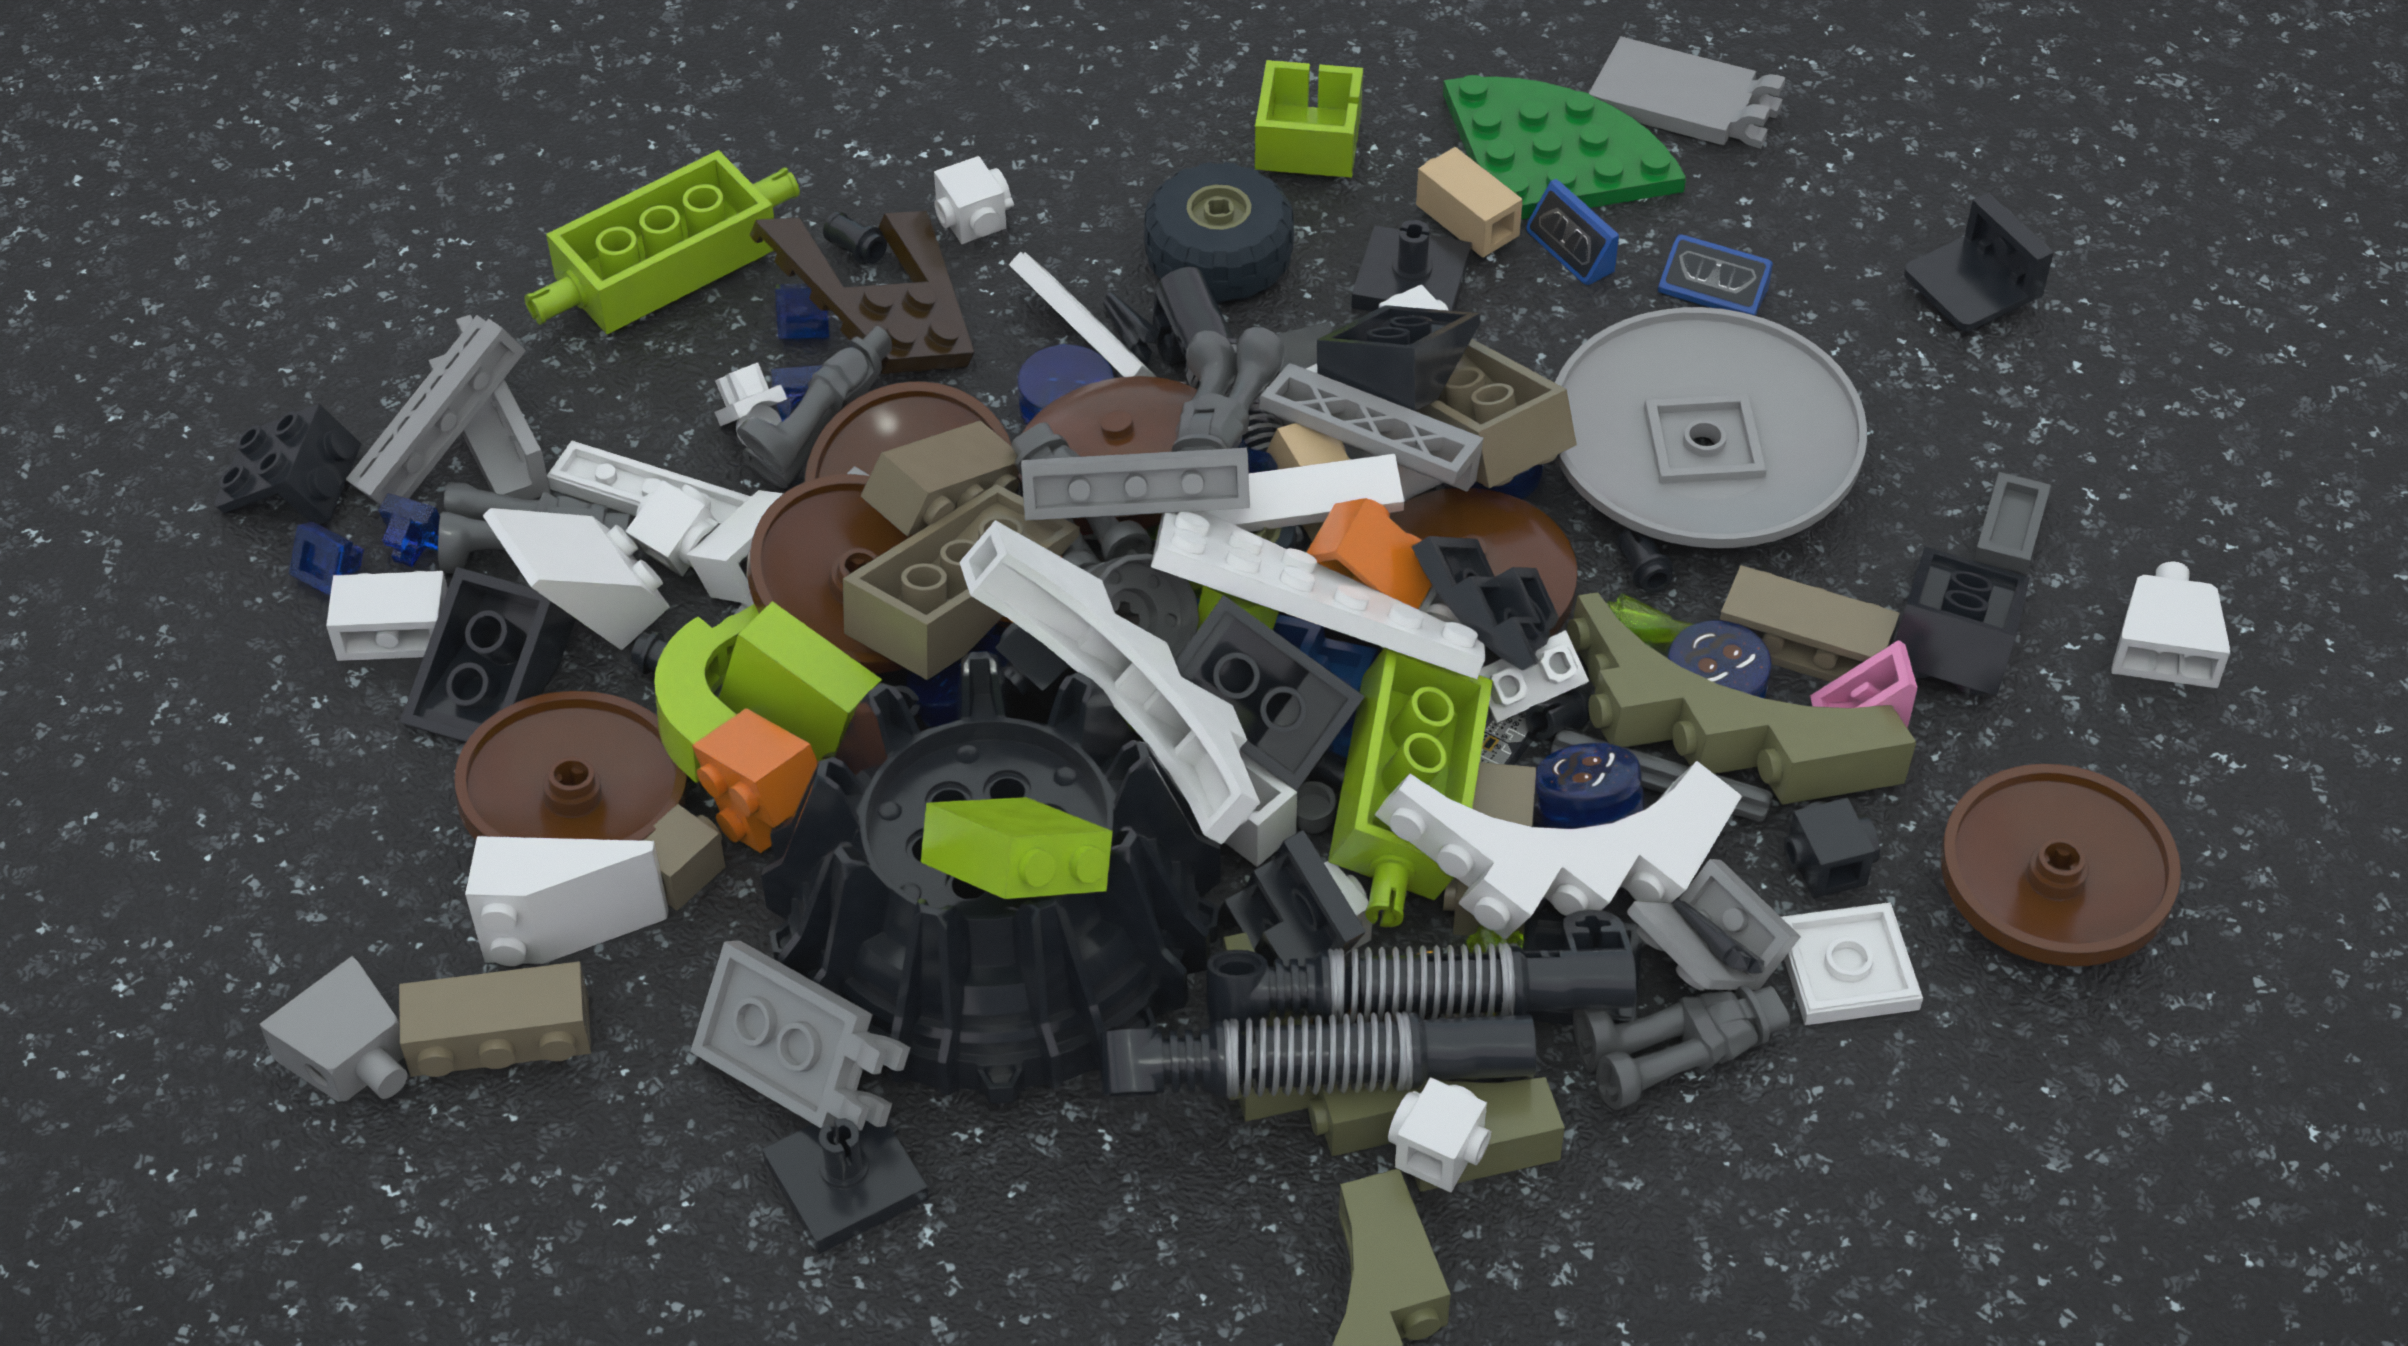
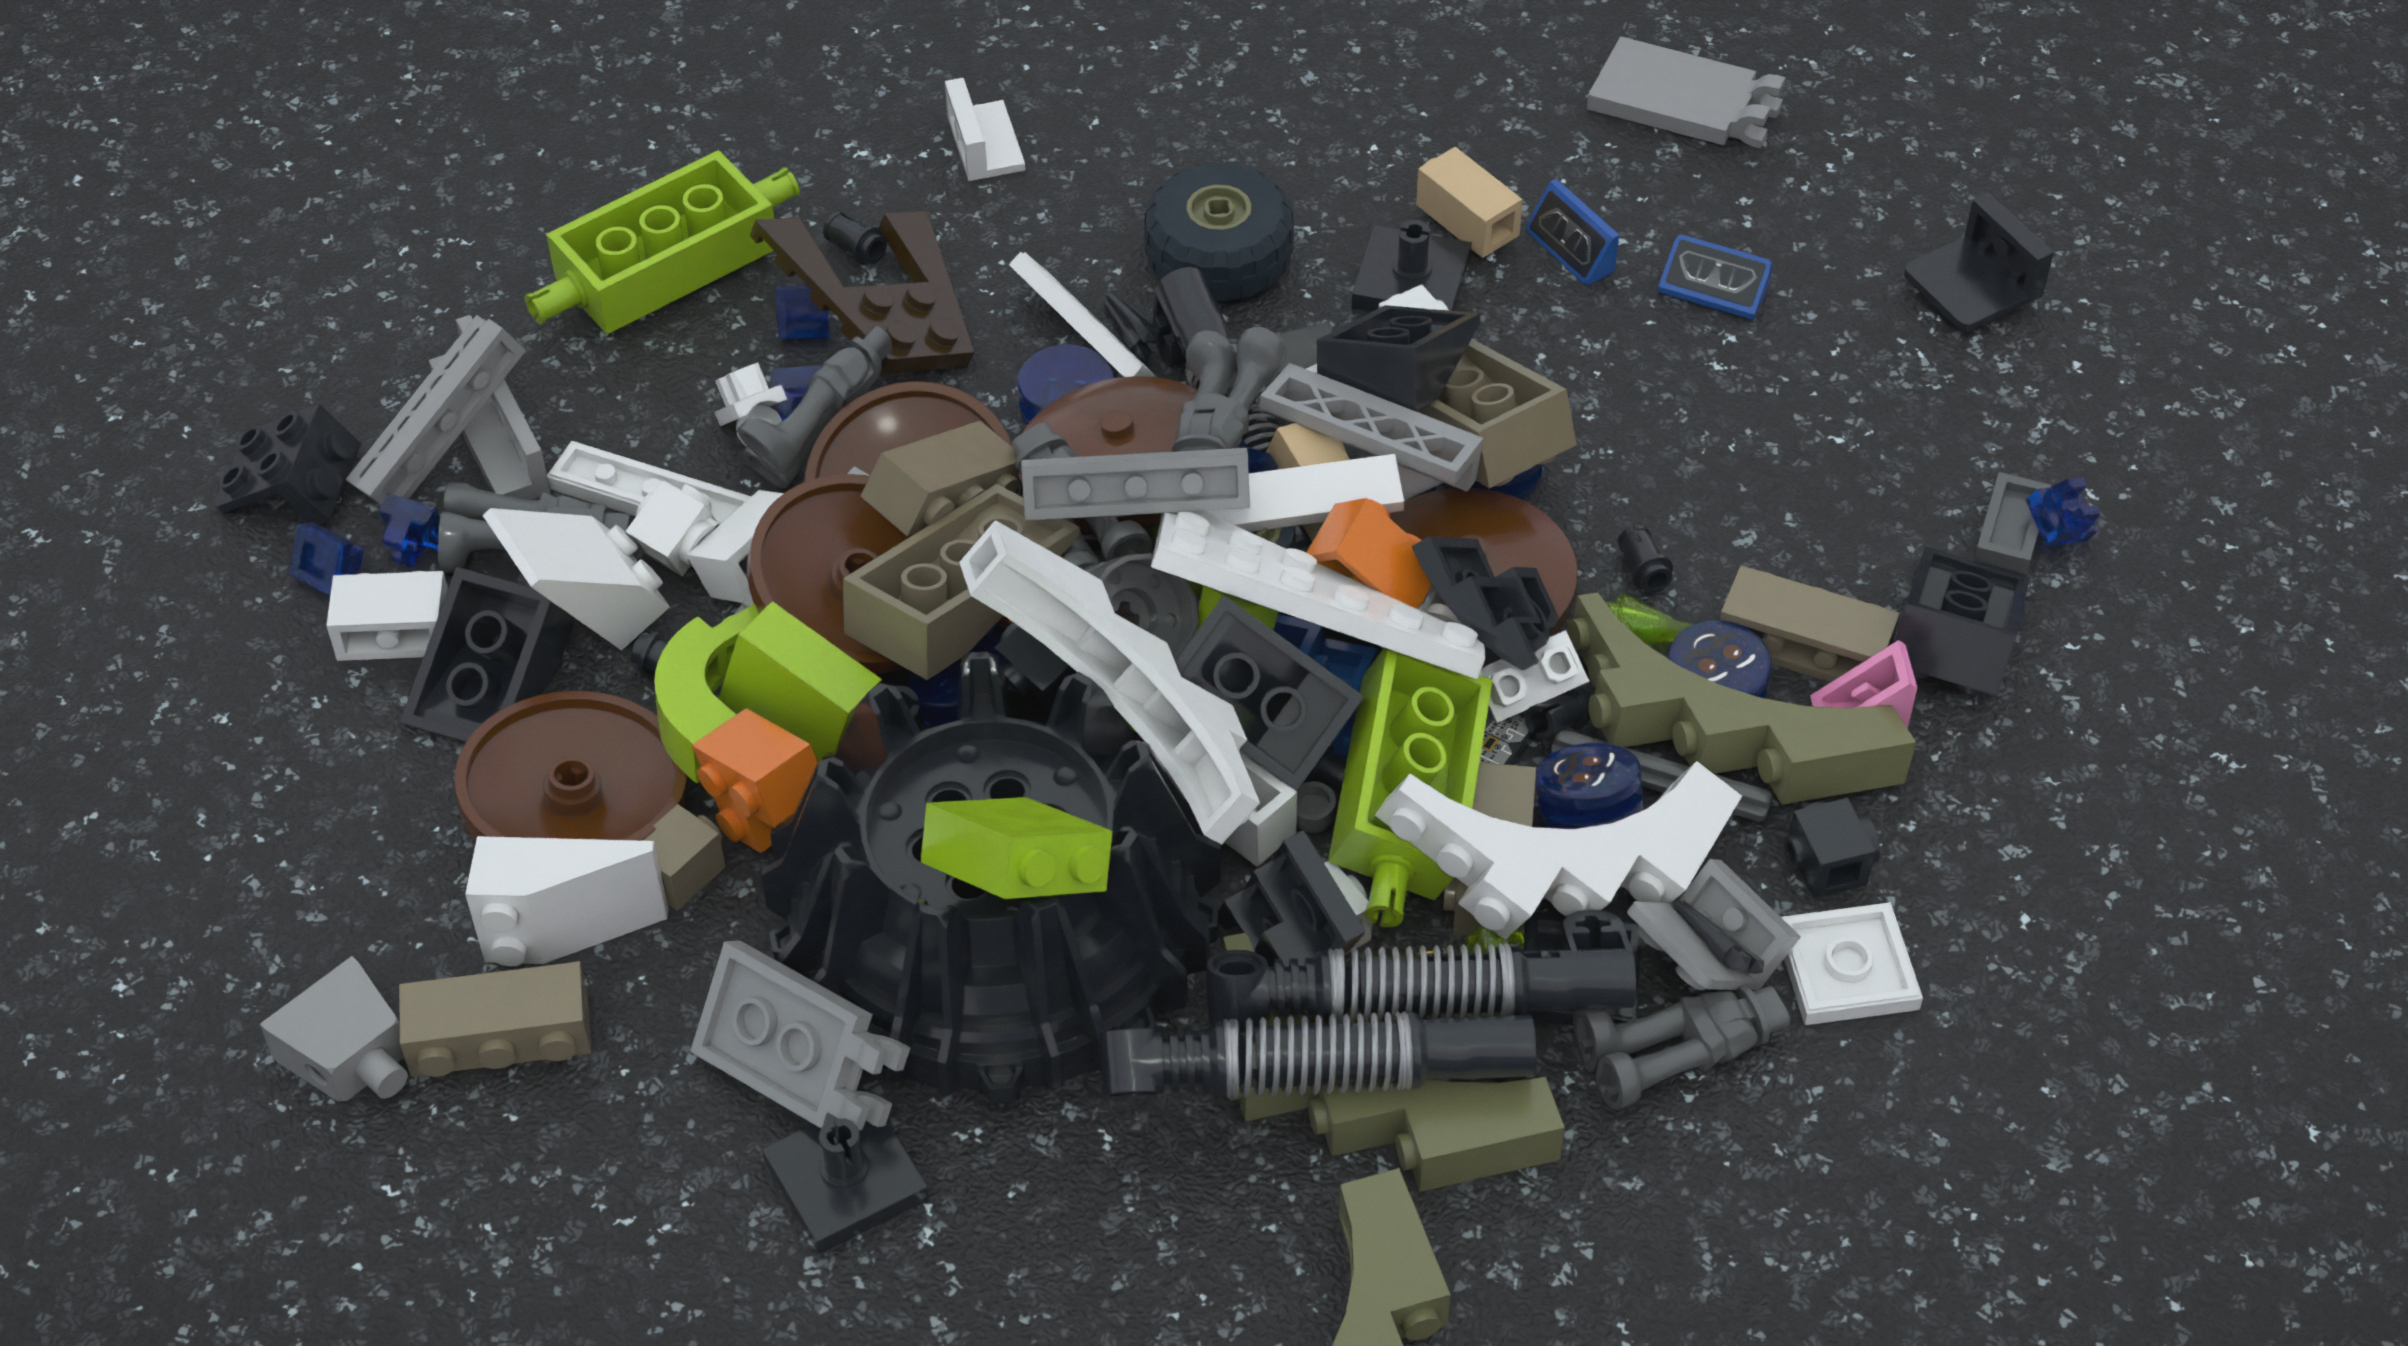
white brick [934,156,1014,244] -> none
lime piece [1255,60,1363,178] -> none
white brick [1388,1077,1491,1192] -> none
green plate [1443,75,1686,219] -> none
light grey dish [1555,307,1867,548] -> none
reddish brown dish [1940,764,2181,967] -> none
white torso [2111,562,2230,688] -> none
none -> white panel [945,78,1025,181]
none -> clear blue tile [2025,477,2100,546]

